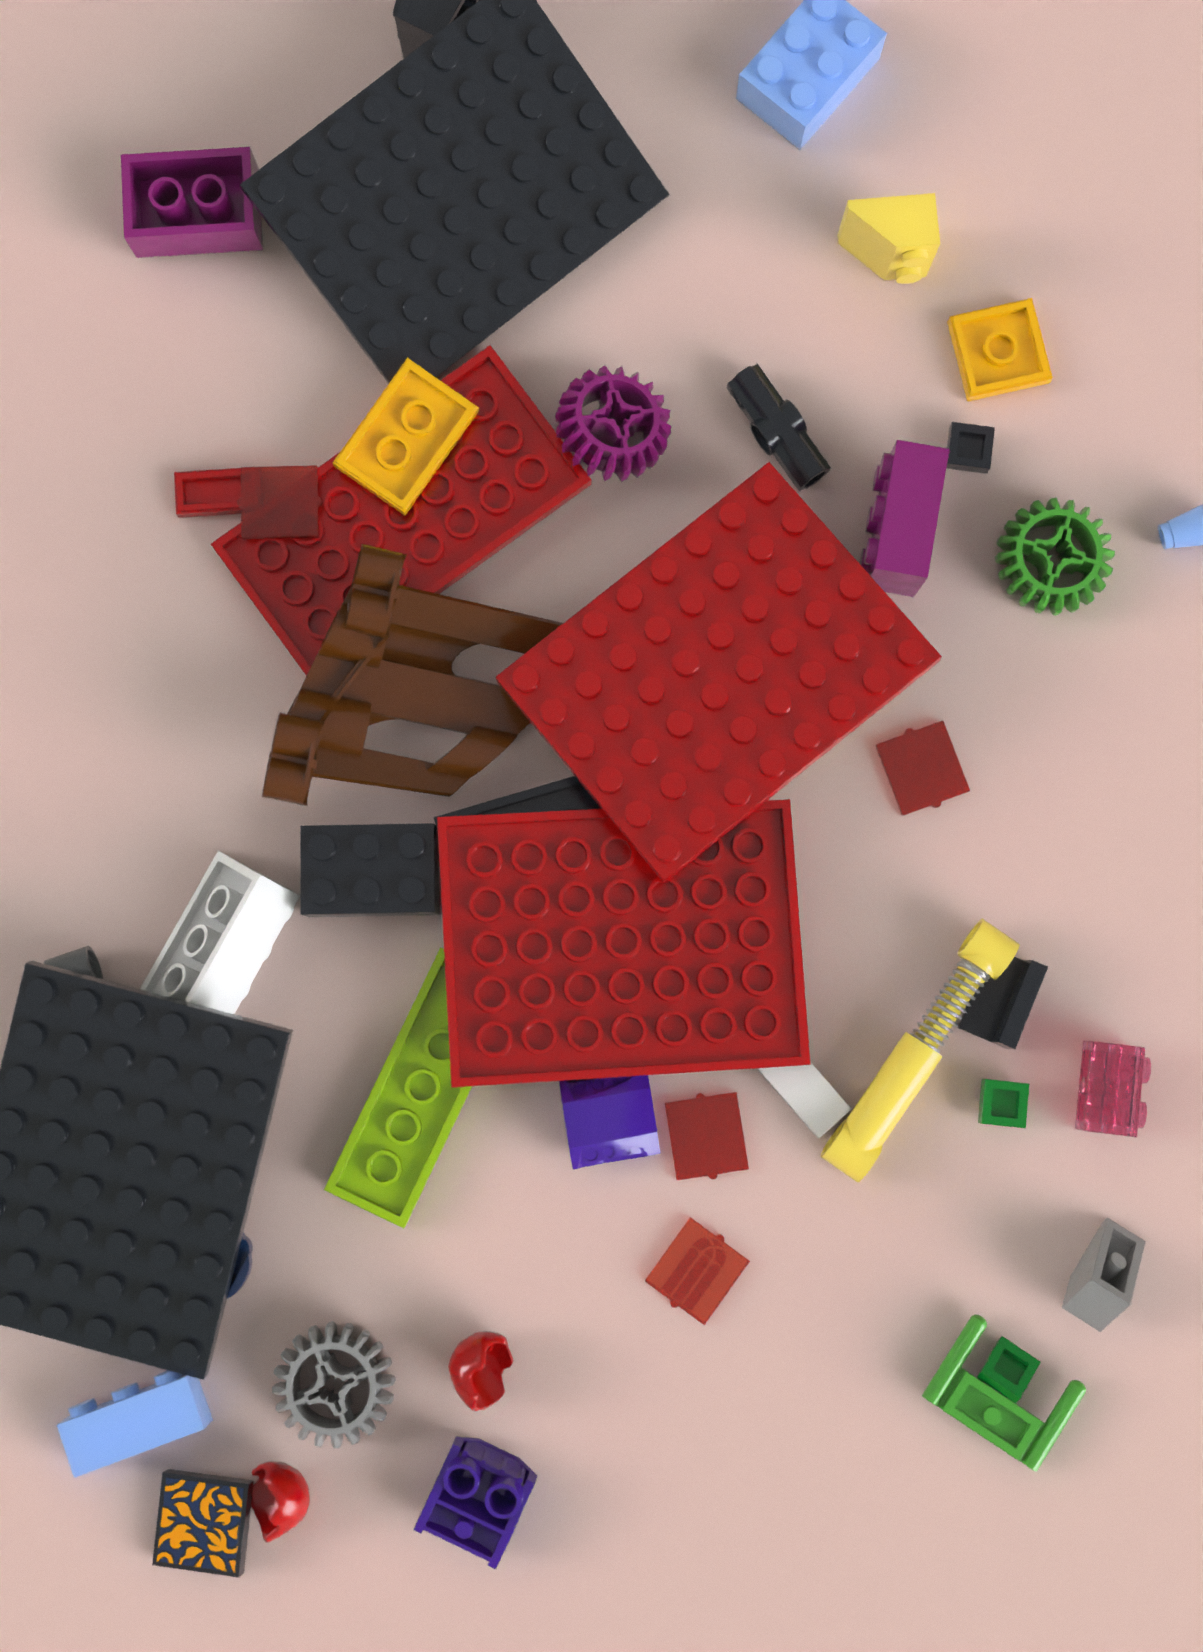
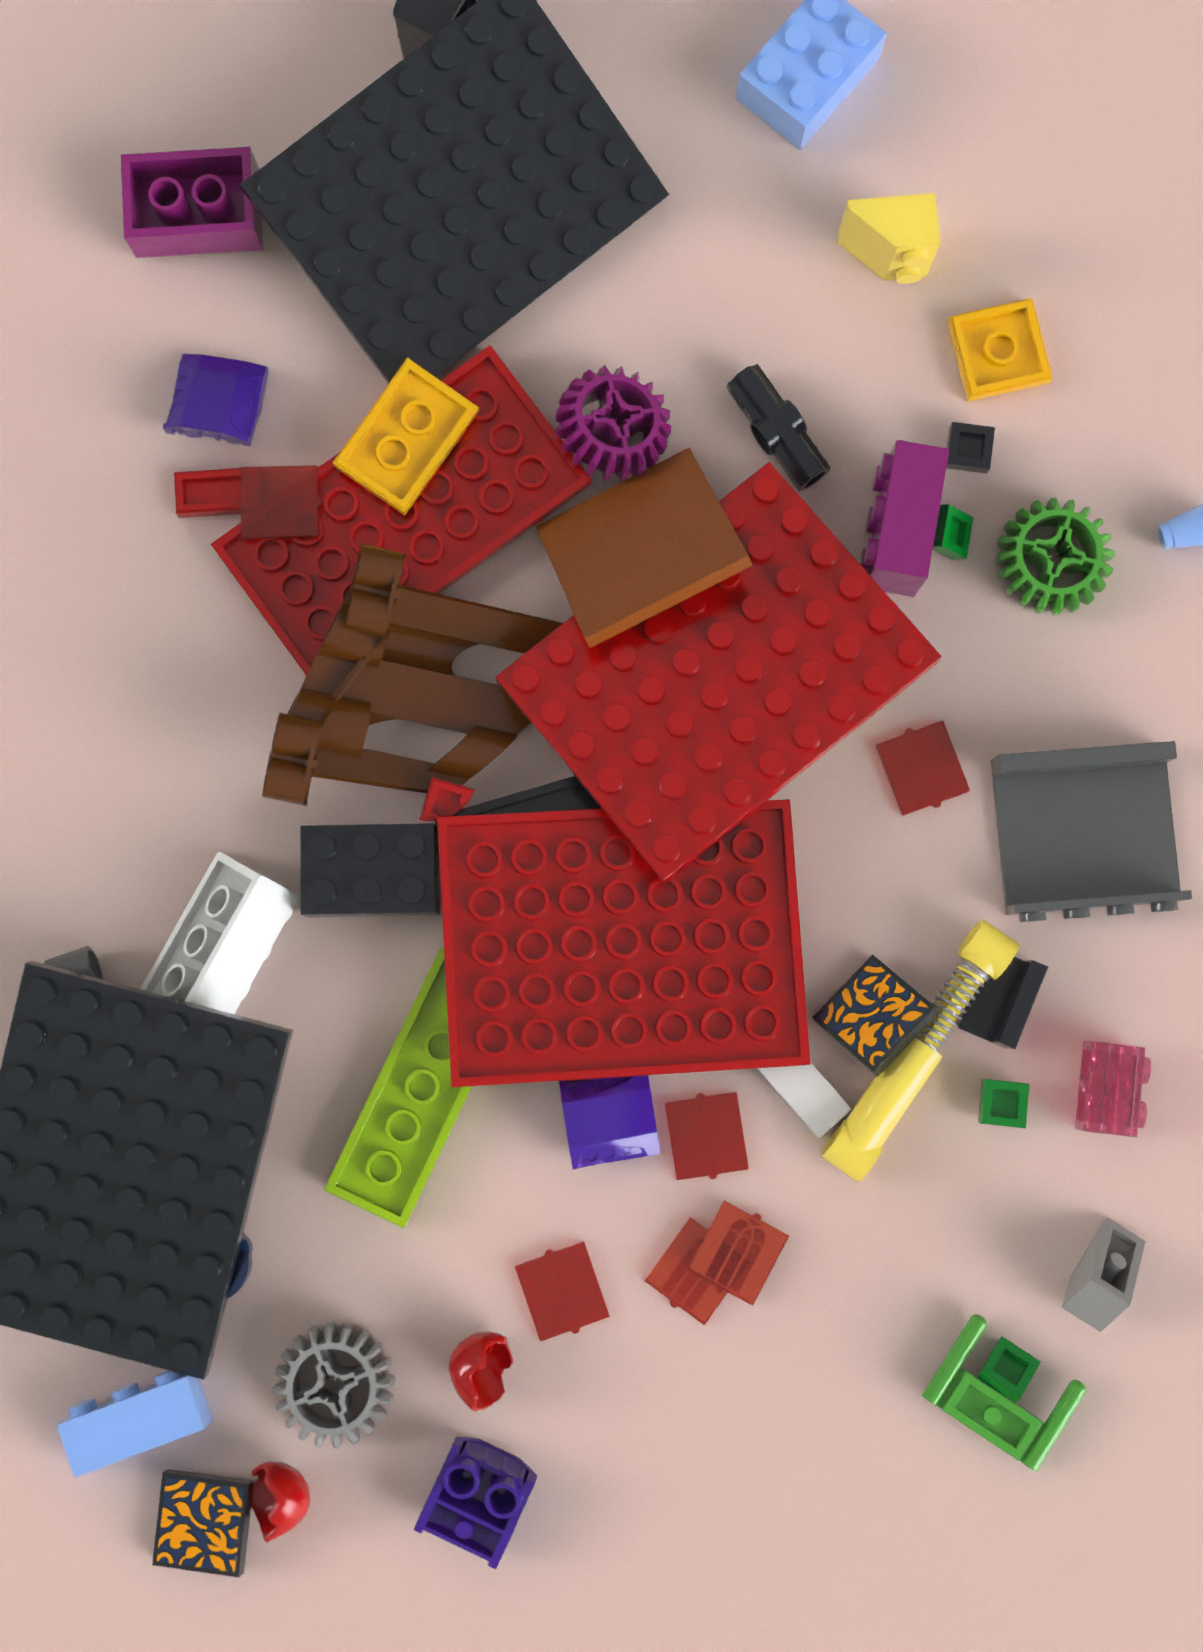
none -> dark purple slope [163,354,269,447]
none -> red tile [419,777,475,822]
none -> clear red piece [515,1241,610,1342]
none -> dark orange tile [535,448,753,648]
none -> clear red piece [687,1200,789,1306]
none -> tile [812,954,939,1077]
none -> green plate [933,504,974,560]
none -> dark grey panel [991,741,1192,922]

